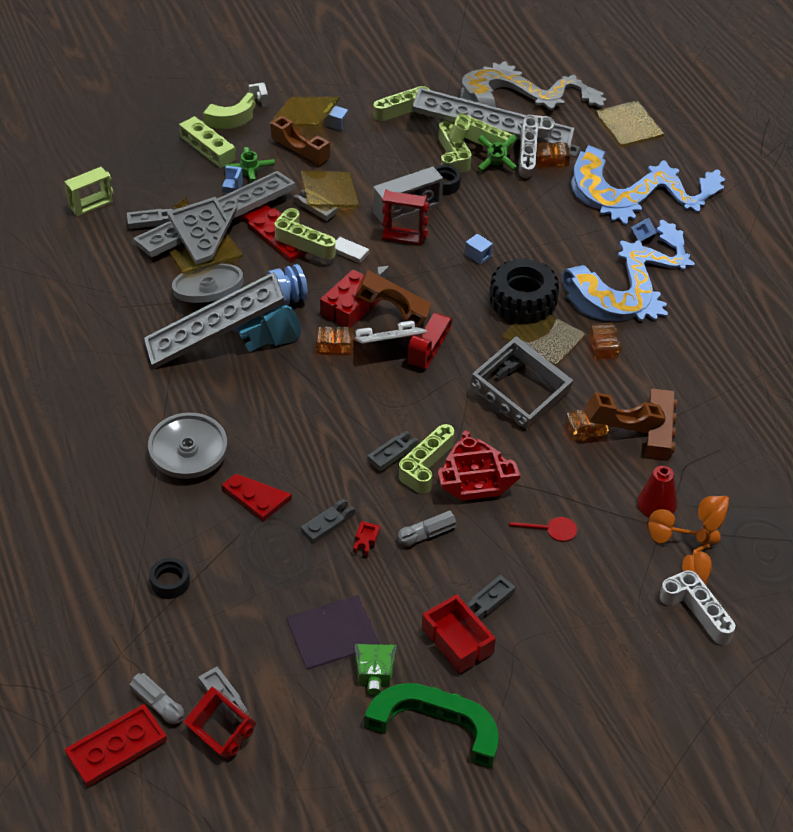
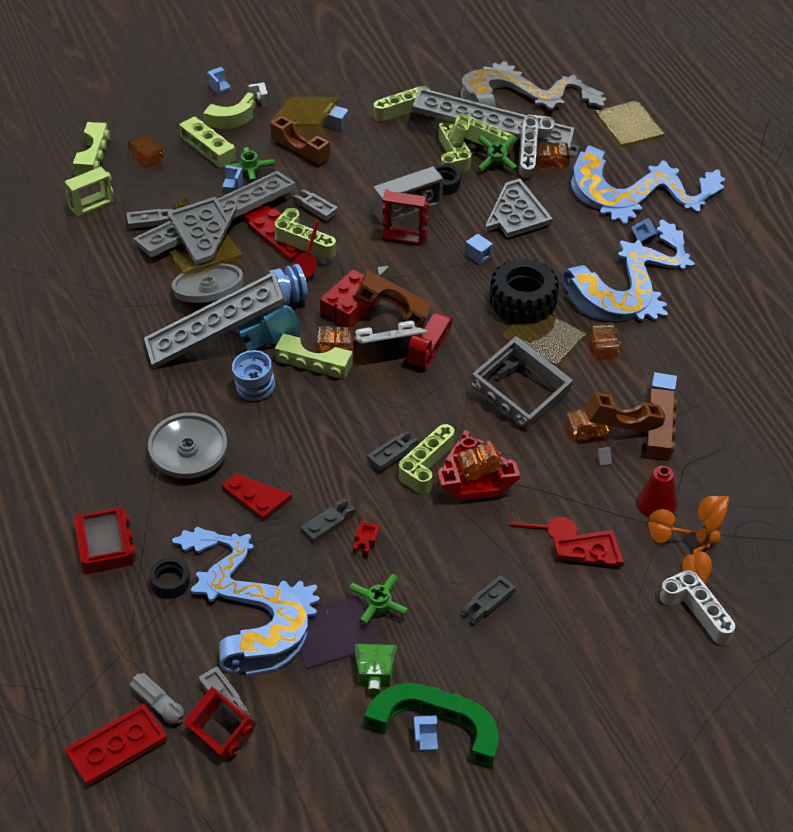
clear yellow piece [300,171,359,207] -> none
white tile [336,237,369,263] -> none
light grey piece [397,511,456,547] -> none
red piece [422,594,496,673] -> none
none -> yellowish green arch [73,122,110,176]
none -> red window [74,505,136,575]
none -> clear orange brick [127,133,164,167]
none -> light blue animal [172,527,319,676]
none -> light blue panel [207,67,231,94]
none -> light blue wheel [232,350,275,401]
none -> yellowish green arch [275,333,353,380]
none -> red piece [294,220,319,279]
none -> bright green bar [349,574,409,625]
none -> light blue panel [414,716,438,752]
none -> clear orange brick [456,441,503,481]
none -> light grey wing [485,179,553,238]
none -> red wing [553,530,624,567]
none -> light grey piece [597,447,612,466]
none -> light blue panel [652,372,677,391]

